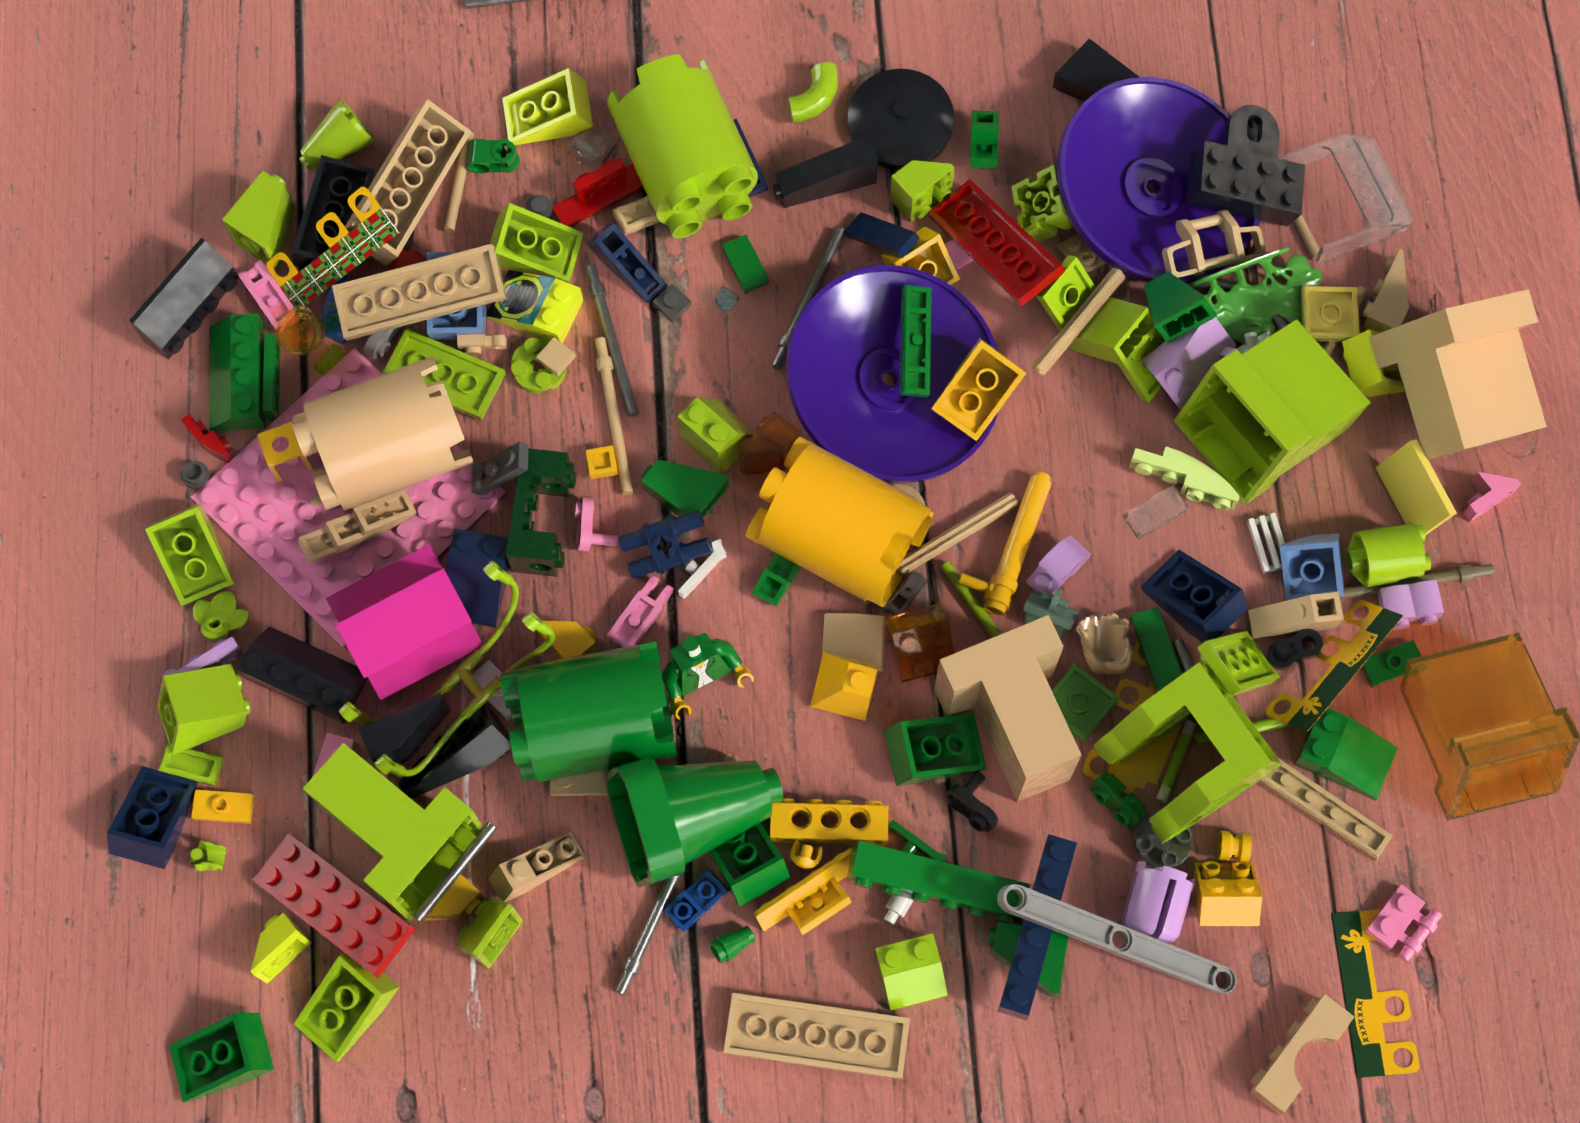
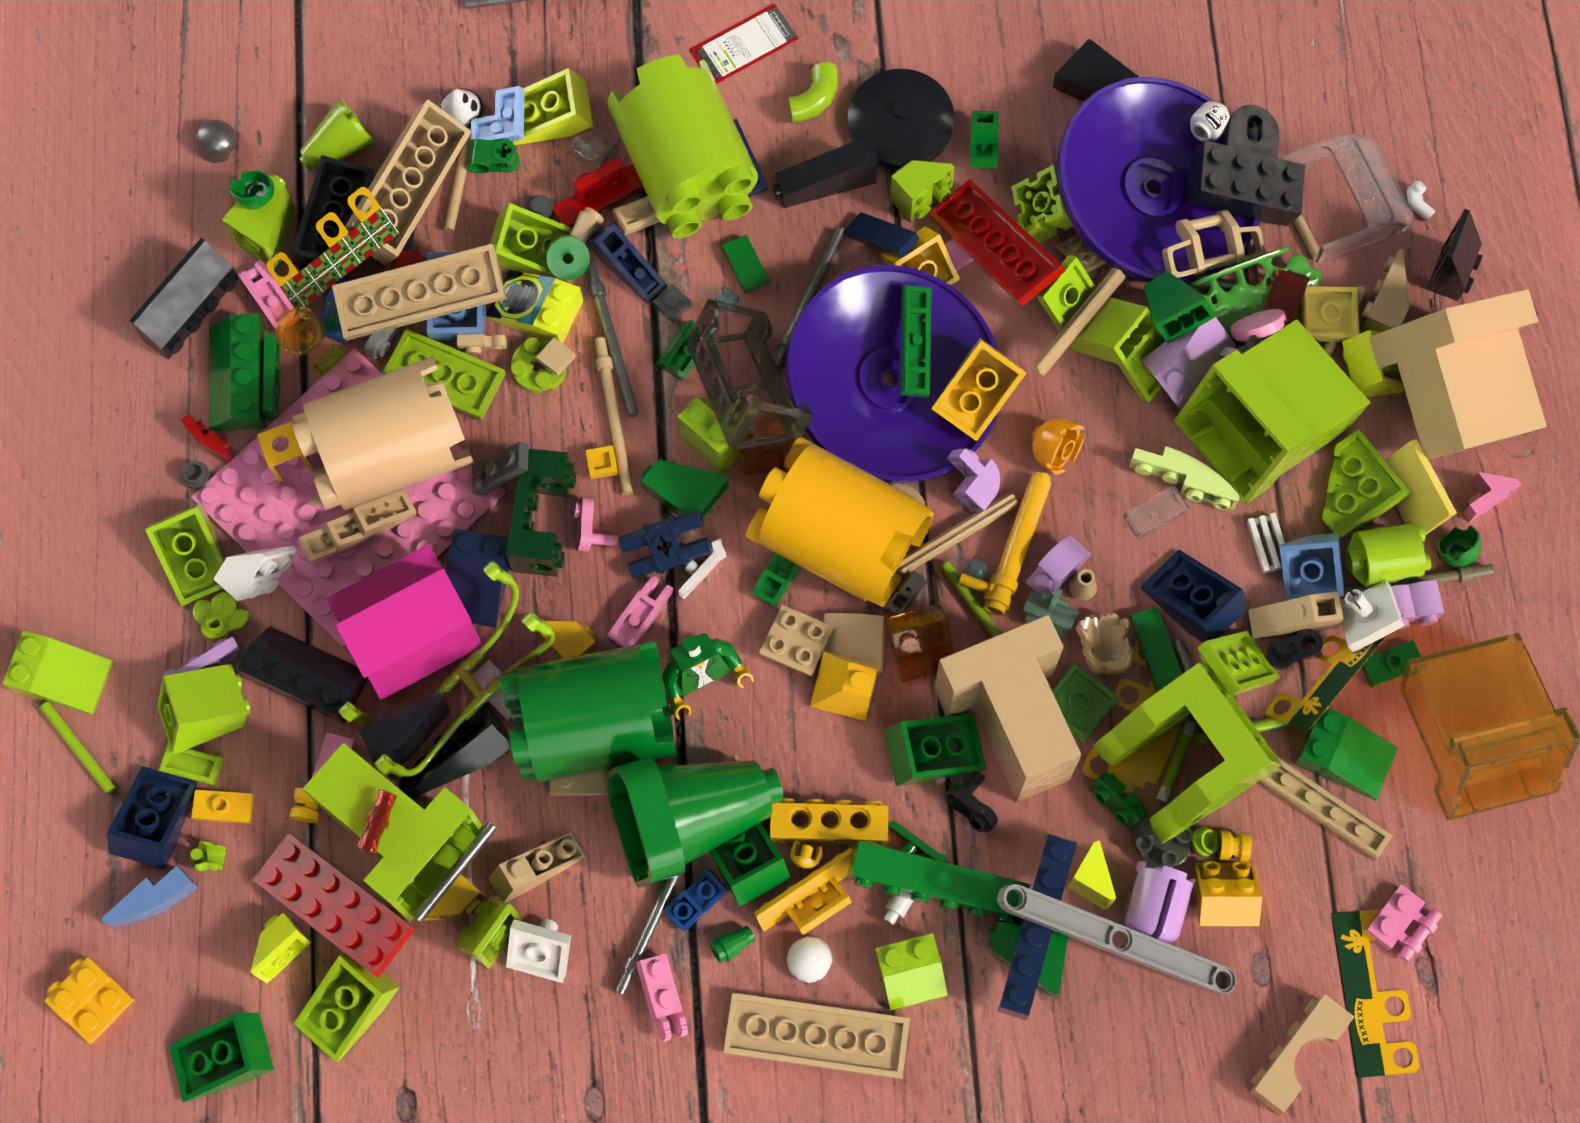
none -> lime slope [2,630,113,715]
none -> lime bar [40,702,116,795]
none -> yellow plate [45,957,135,1044]
none -> medium blue slope [101,866,198,928]
none -> flat silver hair [196,120,237,163]
none -> white slope [214,546,297,601]
none -> green hair [229,170,275,210]
none -> yellow wheel [289,788,320,823]
none -> clear red pin [357,790,397,854]
none -> white hat [439,89,484,129]
none -> light blue plate [471,86,524,141]
none -> white tile [506,919,571,983]
none -> piece [545,235,590,280]
none -> tan cone [570,207,604,243]
none -> bright pink hinge [636,954,688,1042]
none -> green slope [656,320,713,380]
none -> clear smoke windscreen [686,299,813,449]
none -> sticker [689,4,798,84]
none -> tan hinge [759,605,834,676]
none -> white hair [786,936,833,983]
none -> lavender brick [946,448,1000,512]
none -> clear light blue hinge [966,557,988,580]
none -> light orange cylinder [1032,417,1085,475]
none -> neon yellow slope [1068,841,1116,909]
none -> tan cone [1069,569,1097,600]
none -> white head [1190,101,1230,142]
none -> lime plate [1191,827,1220,857]
none -> bright pink tile [1230,309,1287,342]
none -> clear red slope [1262,269,1310,328]
none -> lime plate [1322,429,1410,542]
none -> white tile [1340,580,1405,653]
none -> white arm [1406,181,1435,221]
none -> black slope [1426,208,1483,301]
none -> green hair [1437,525,1481,567]

